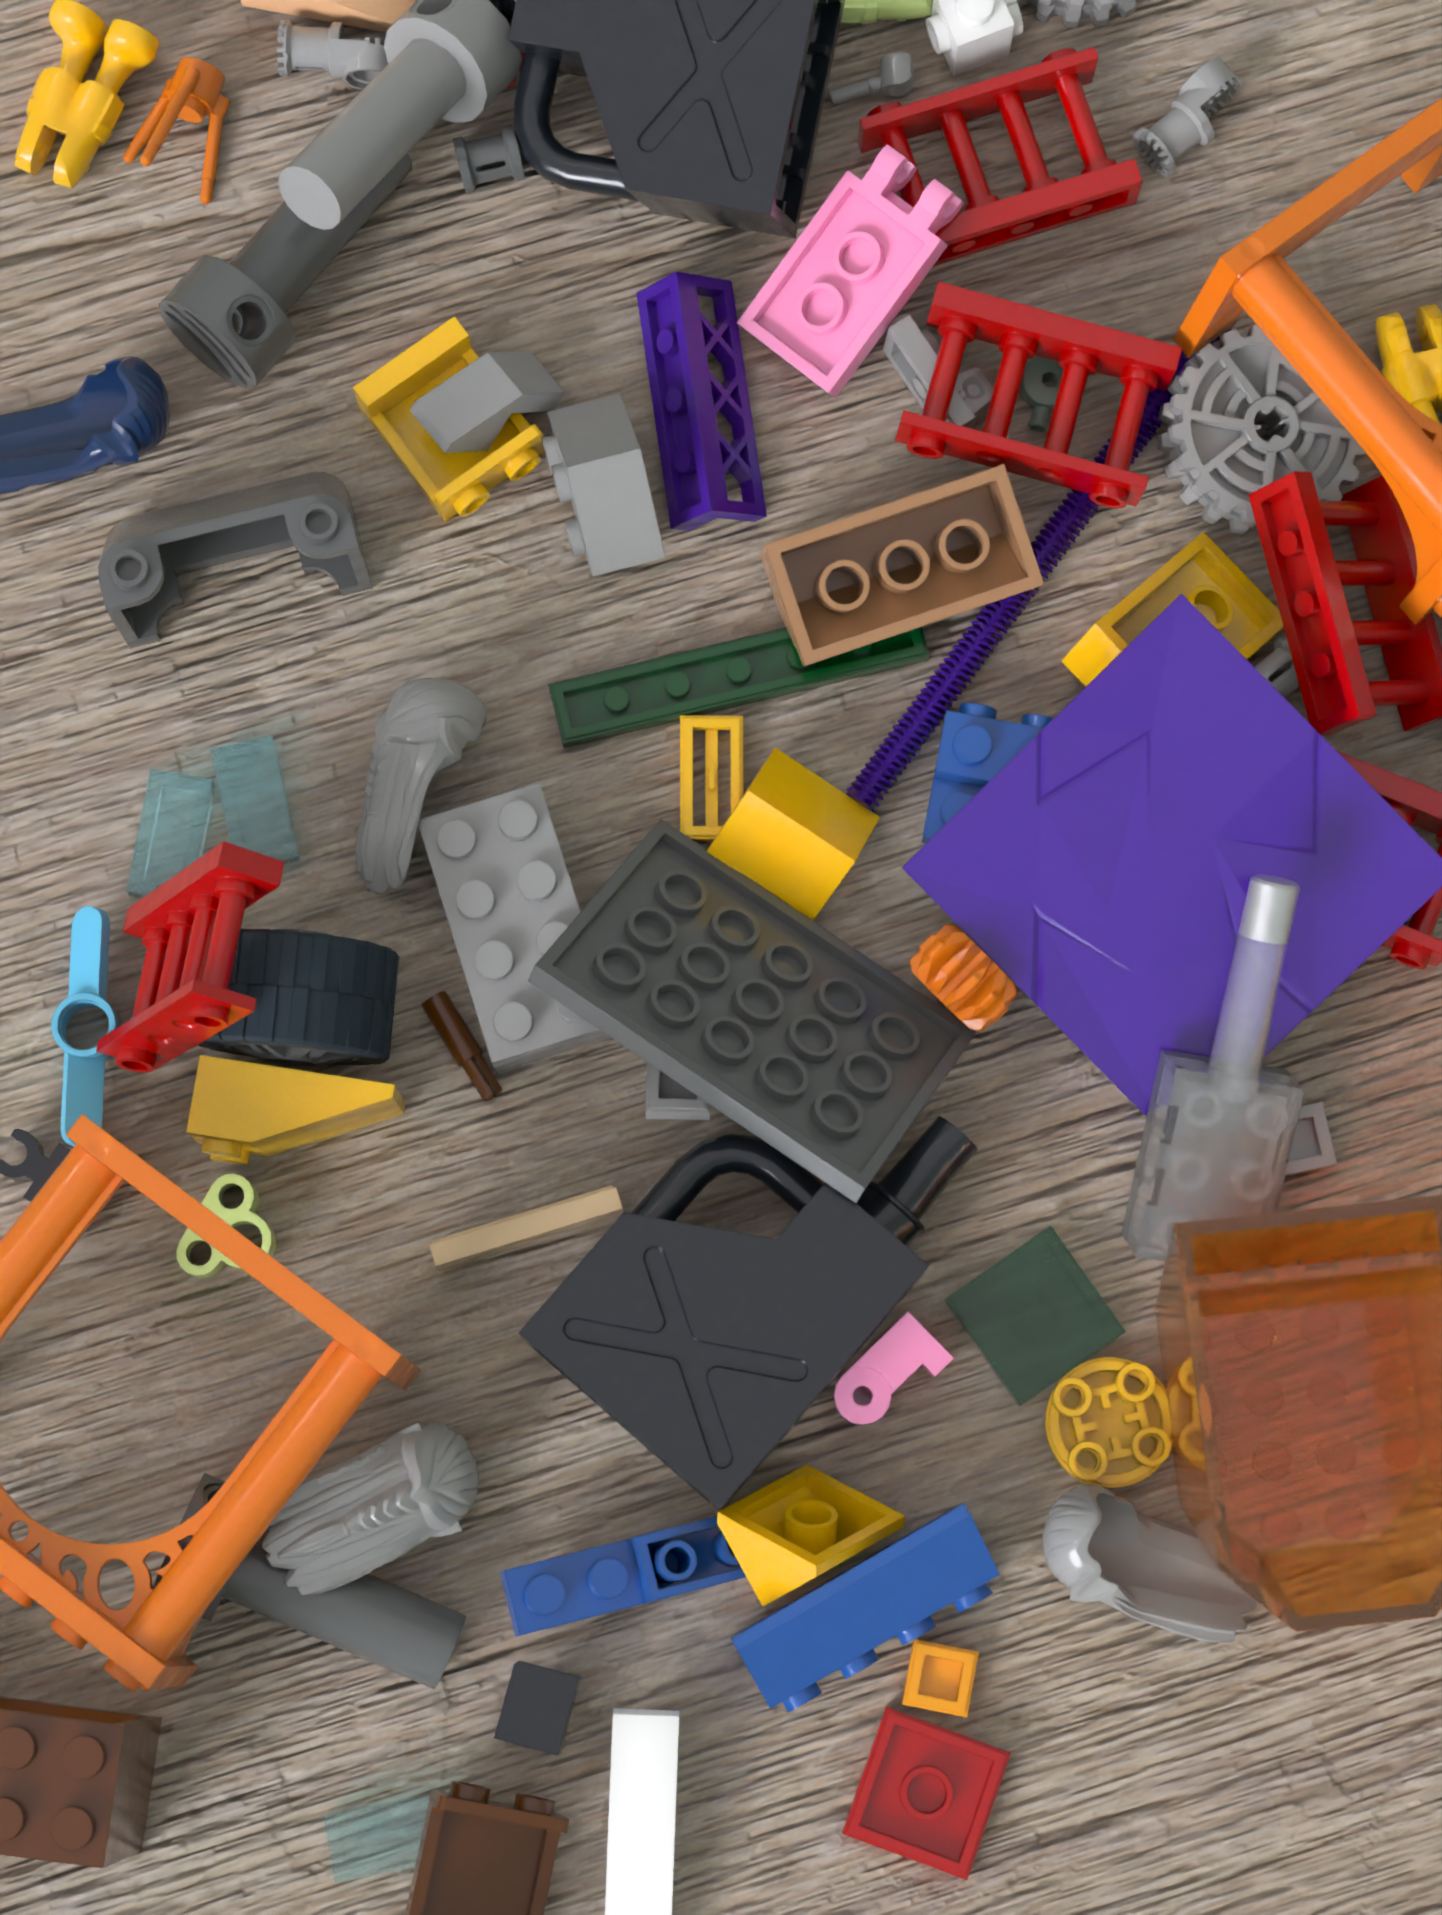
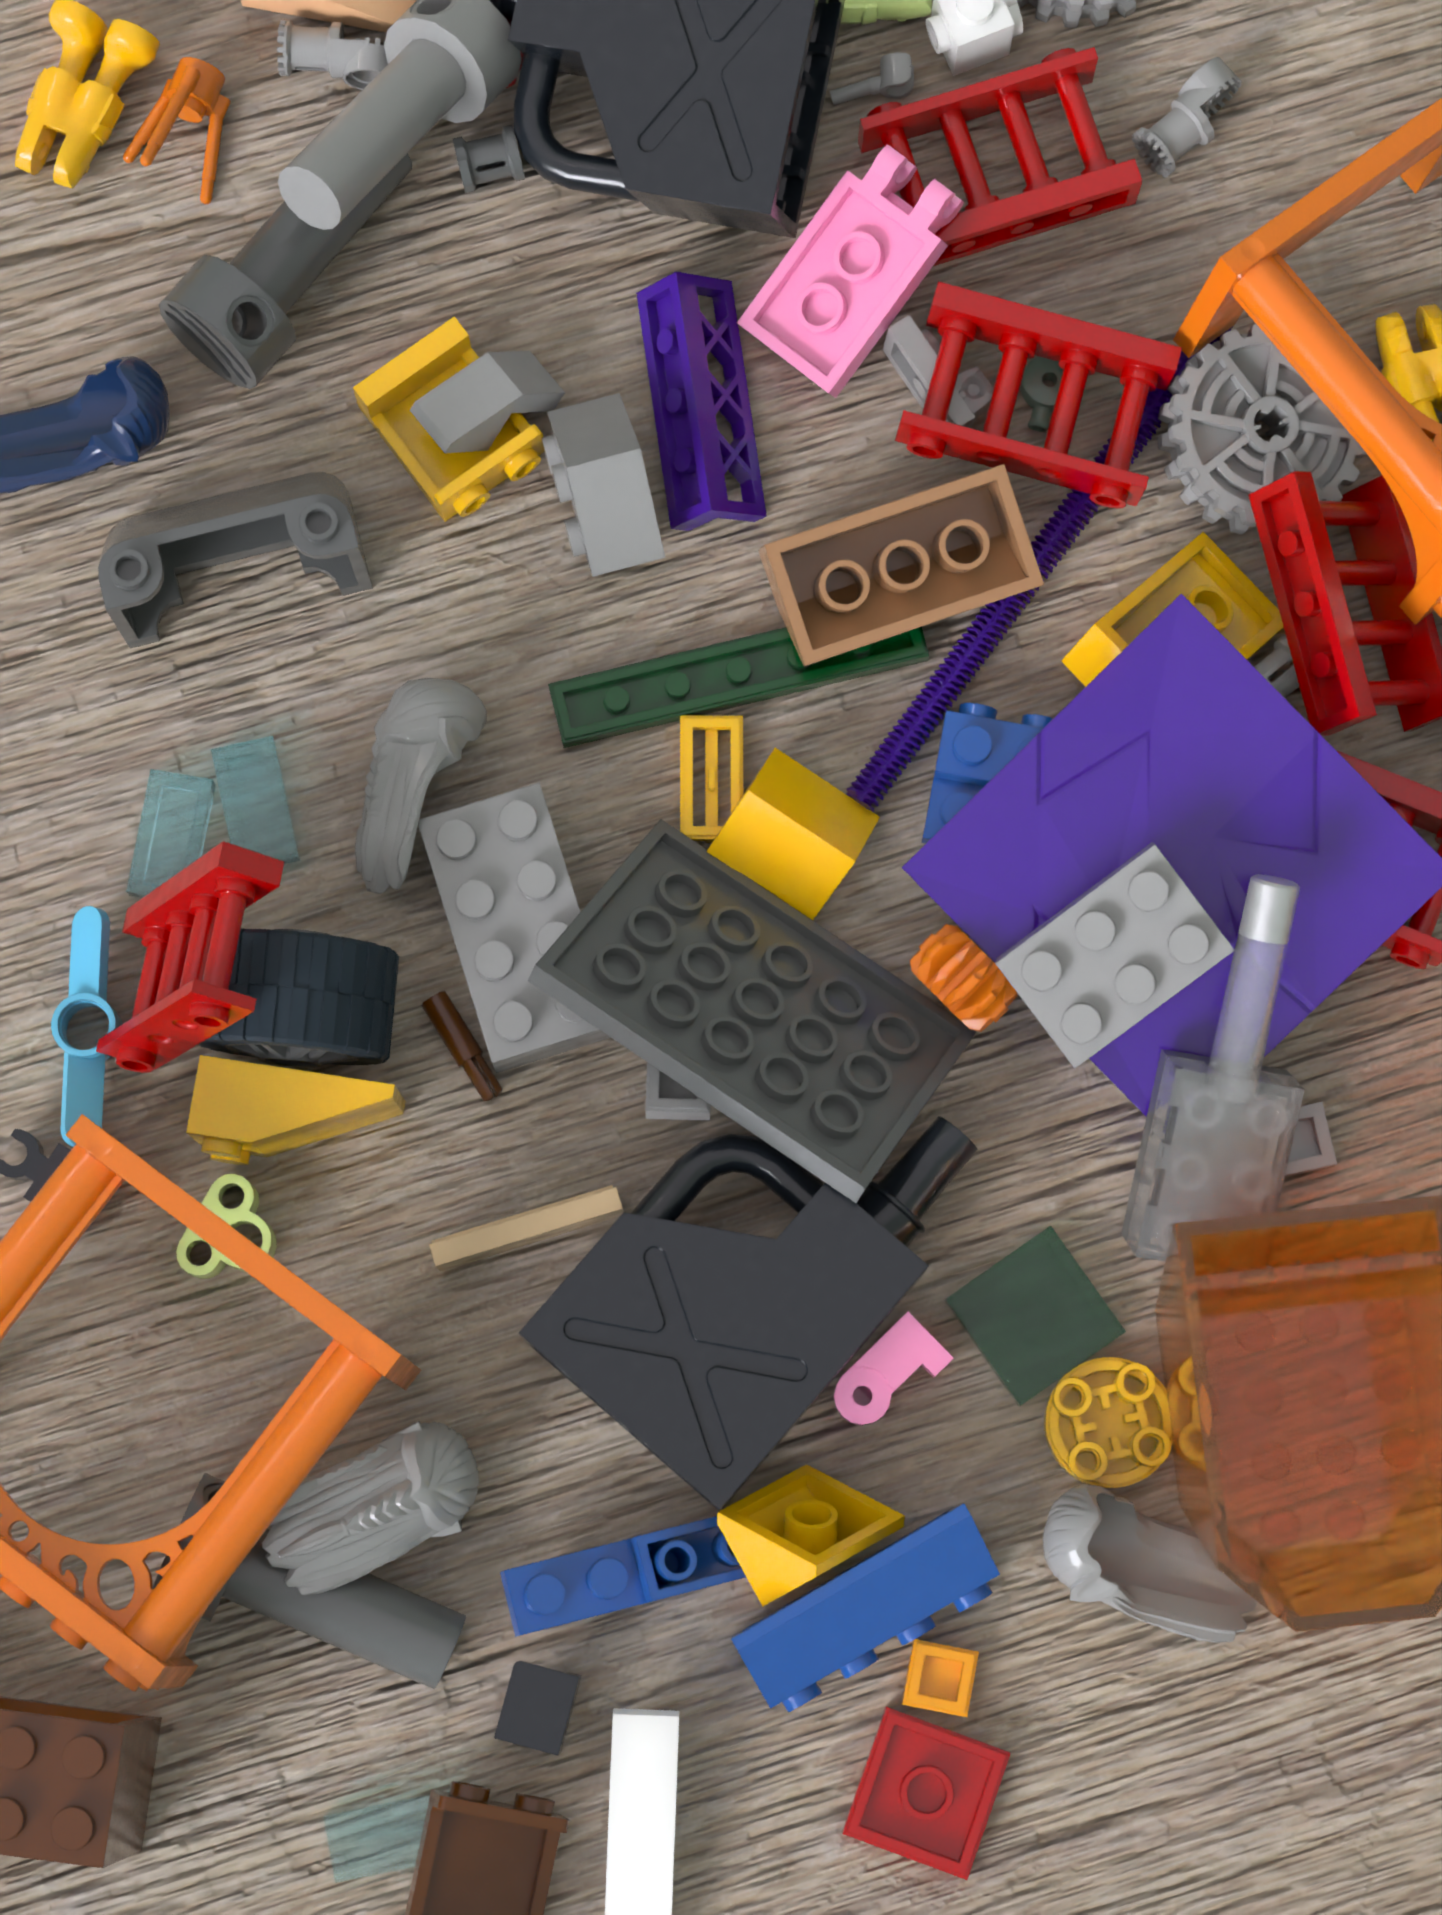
none -> light grey brick [995,842,1235,1069]

